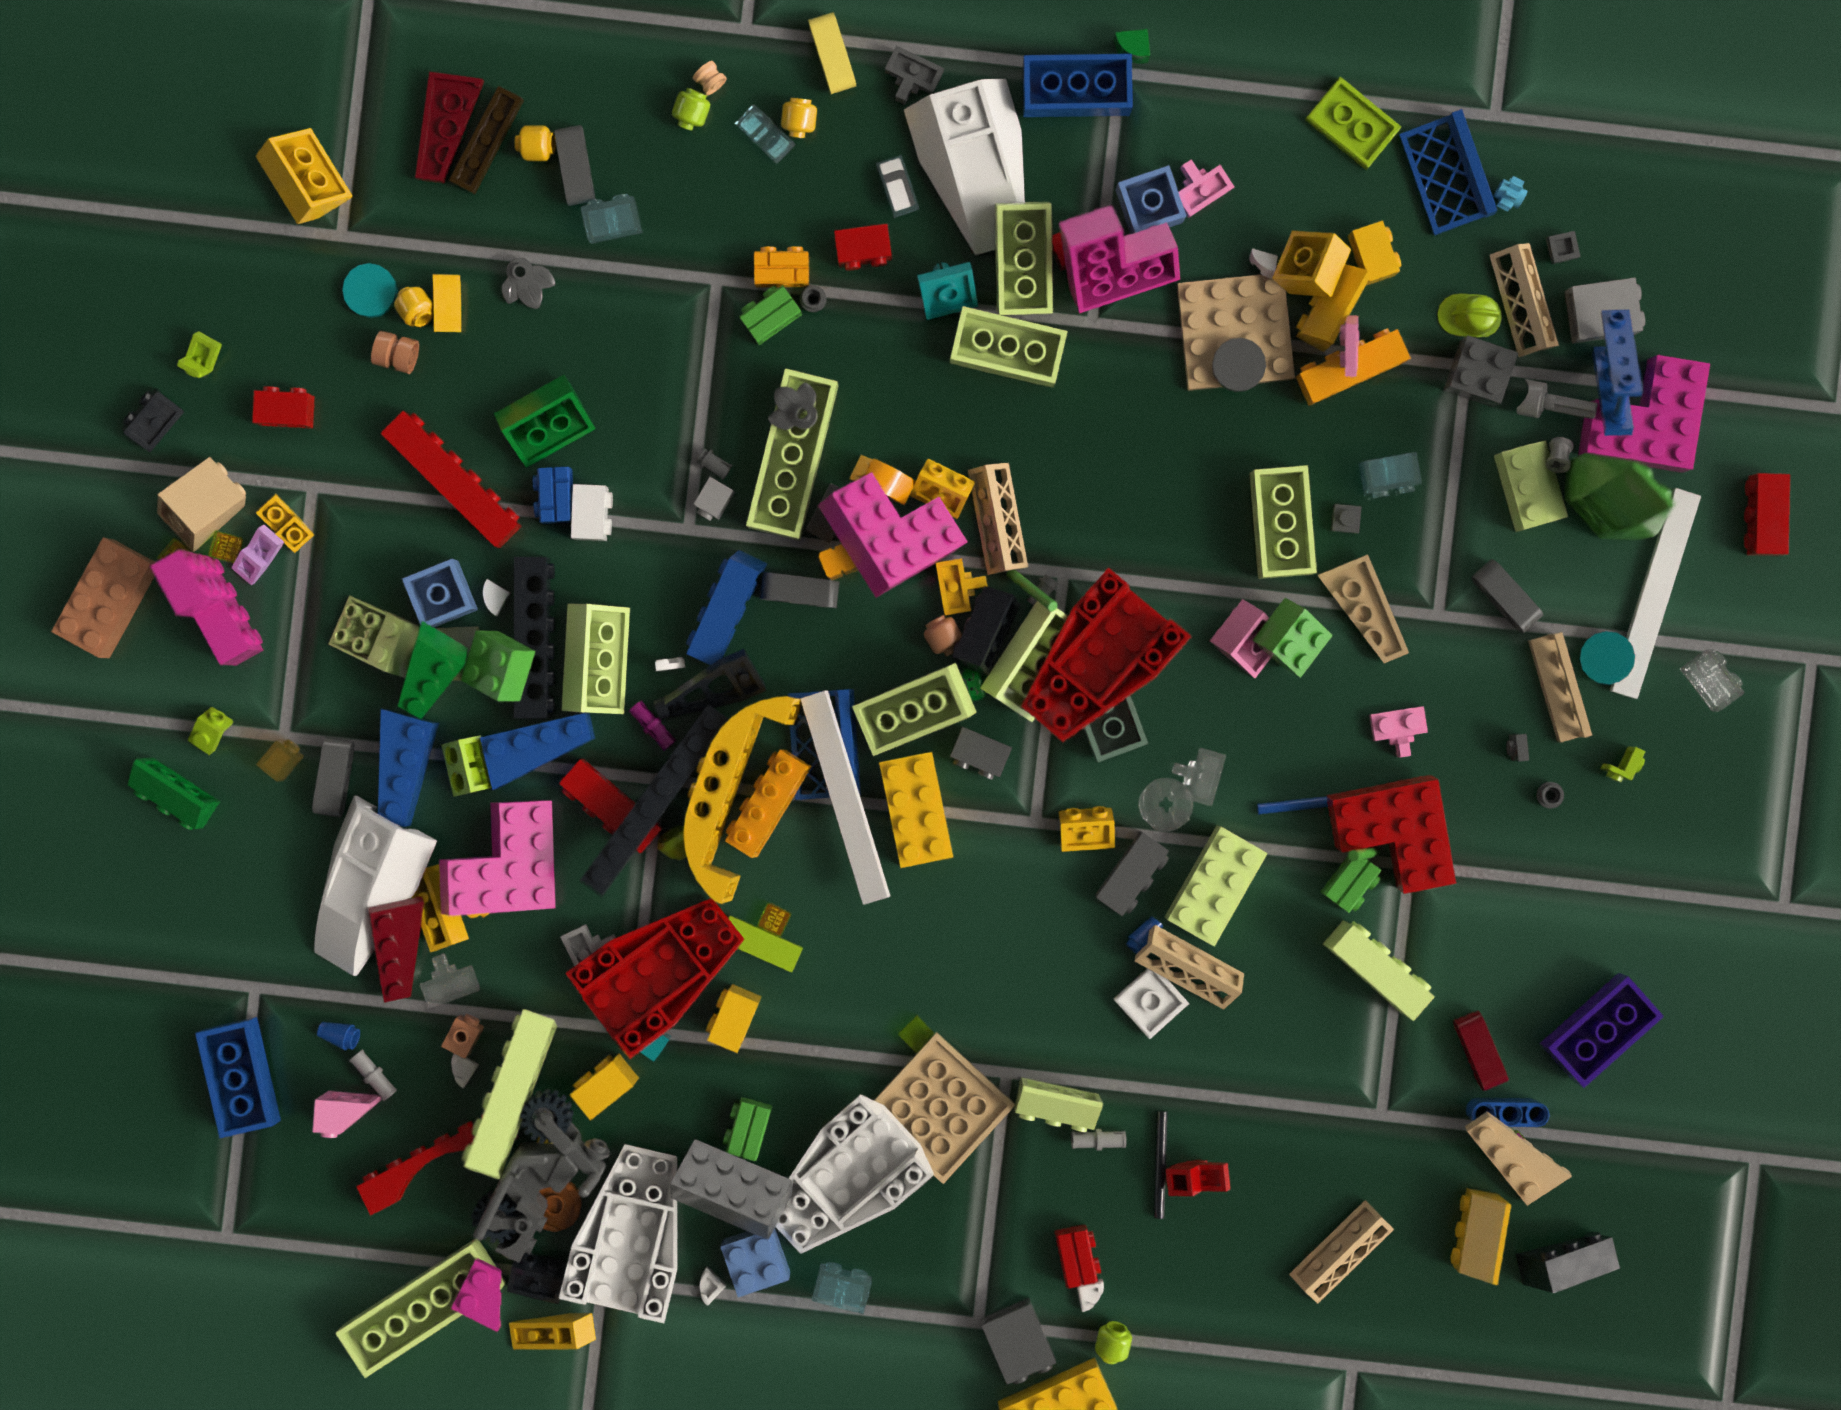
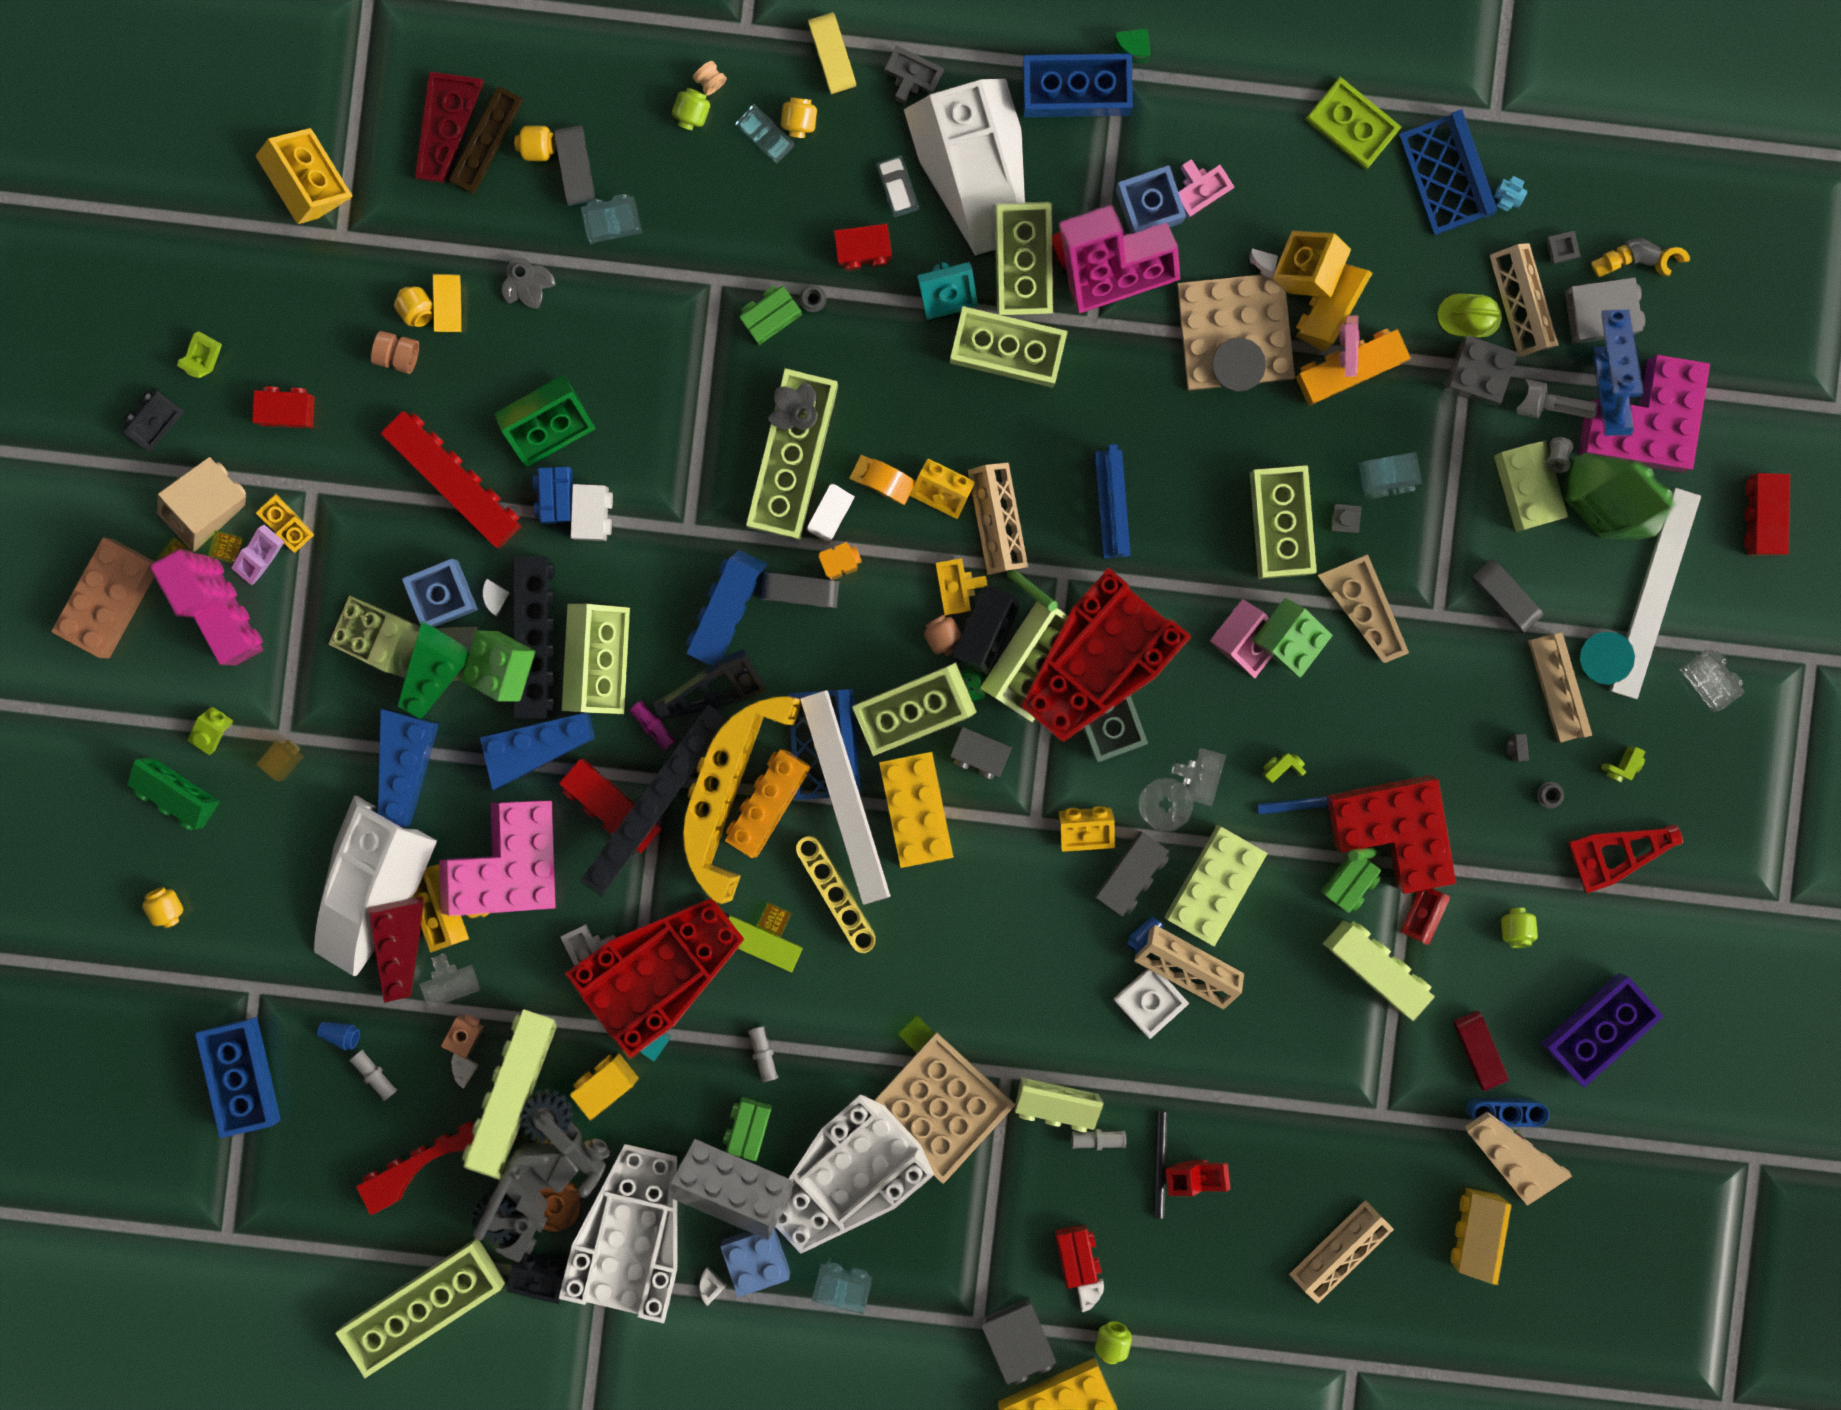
dark grey beam [312,737,355,818] -> none
bright pink slope [313,1091,381,1138] -> none
teal tile [342,263,398,318] -> none
lime brick [441,735,492,797] -> none
dark pink wing [451,1258,501,1332] -> none
yellow slope [509,1313,596,1349] -> none
white tile [655,657,685,671] -> none
lime cone [657,826,687,860] -> none
light grey brick [694,477,735,521] -> none
dark grey pin [697,449,732,480] -> none
yellow brick [705,984,762,1053] -> none
light orange brick [754,246,809,287] -> none
dark pink brick [818,472,967,597] -> none
dark grey pin [1027,574,1058,605] -> none
yellow brick [1348,220,1401,286] -> none
bright pink hinge [1369,706,1428,758] -> none
wedge [1515,1232,1620,1293] -> none
none -> yellow head [142,887,183,928]
none -> light grey pin [748,1026,779,1083]
none -> light yellow beam [796,835,875,953]
none -> blue fence [1095,445,1131,559]
none -> lime bracket [1261,753,1307,783]
none -> red slope [1400,889,1450,945]
none -> lime head [1501,908,1538,948]
none -> red plate [1568,824,1683,893]
none -> yellow piece [1591,237,1690,277]

